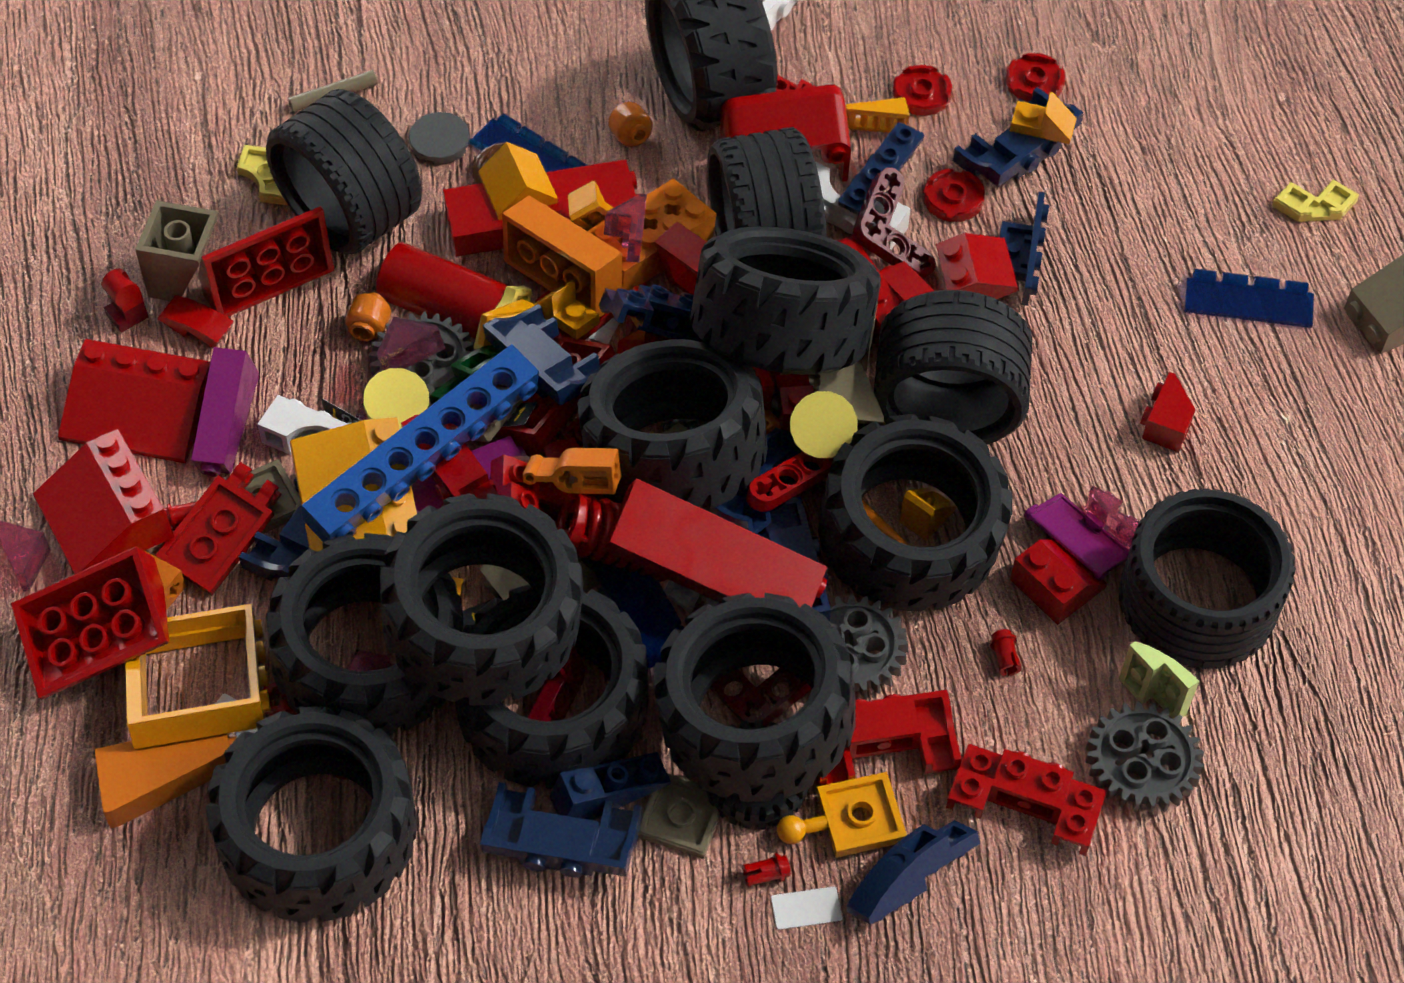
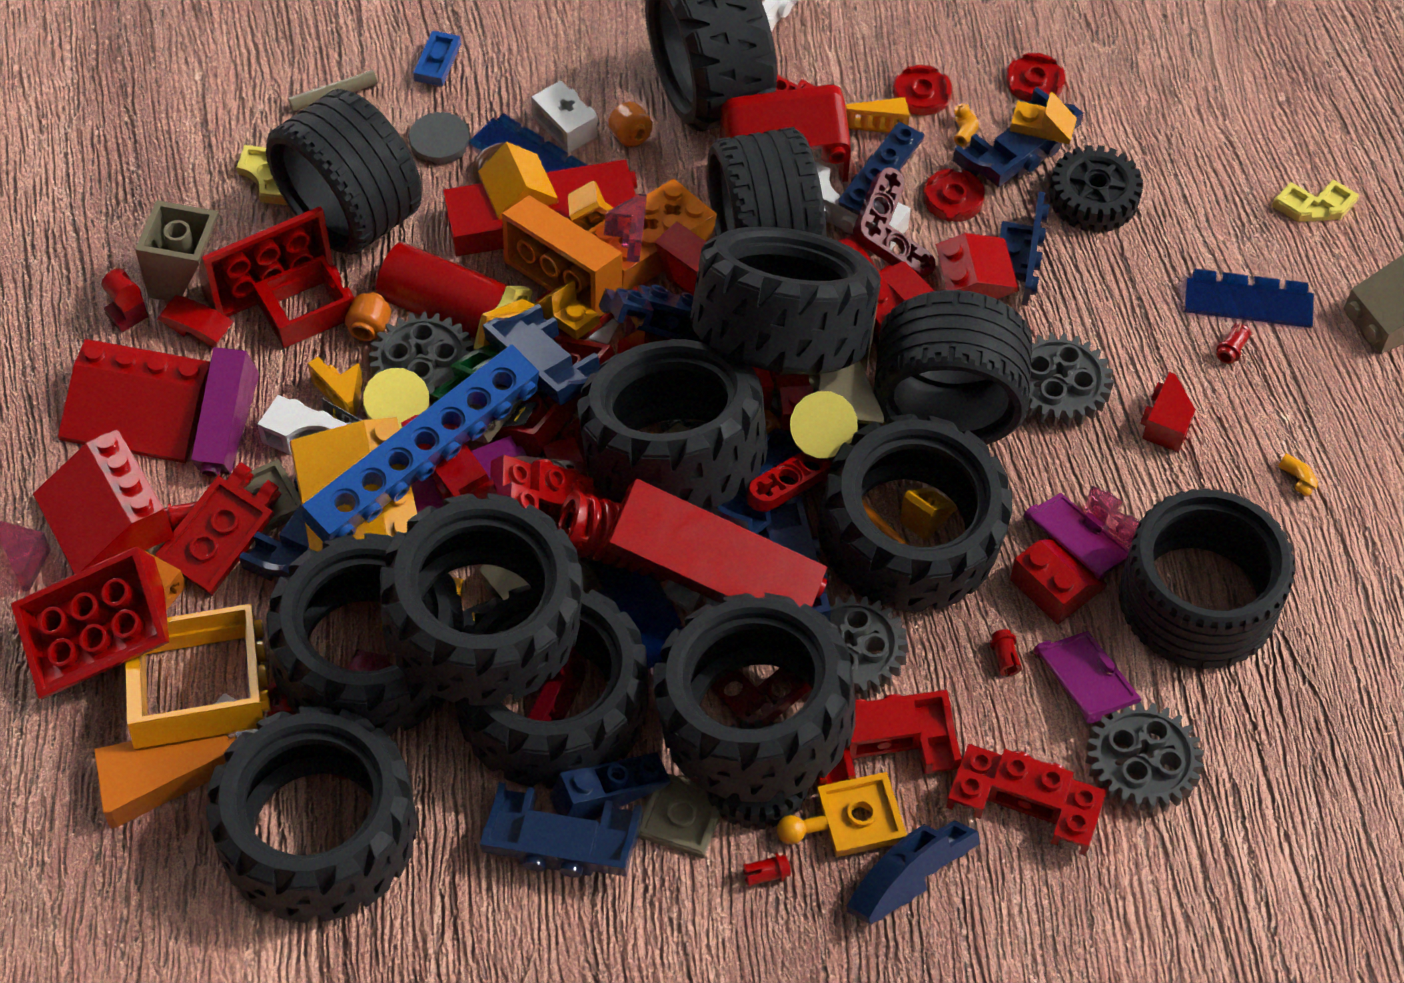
clear pink slope [377,317,446,371] -> none
orange piece [523,448,621,494] -> none
white sticker [771,887,843,930] -> none
yellowish green slope [1119,641,1199,719] -> none
none -> red window [253,255,354,348]
none -> light orange slope [308,356,363,417]
none -> blue plate [413,30,461,87]
none -> white brick [531,80,598,153]
none -> light orange arm [954,103,979,147]
none -> dark grey gear [1028,332,1114,427]
none -> magenta door [1034,631,1142,724]
none -> black wheel [1049,145,1143,232]
none -> red pin [1216,323,1251,364]
none -> light orange arm [1278,453,1318,497]

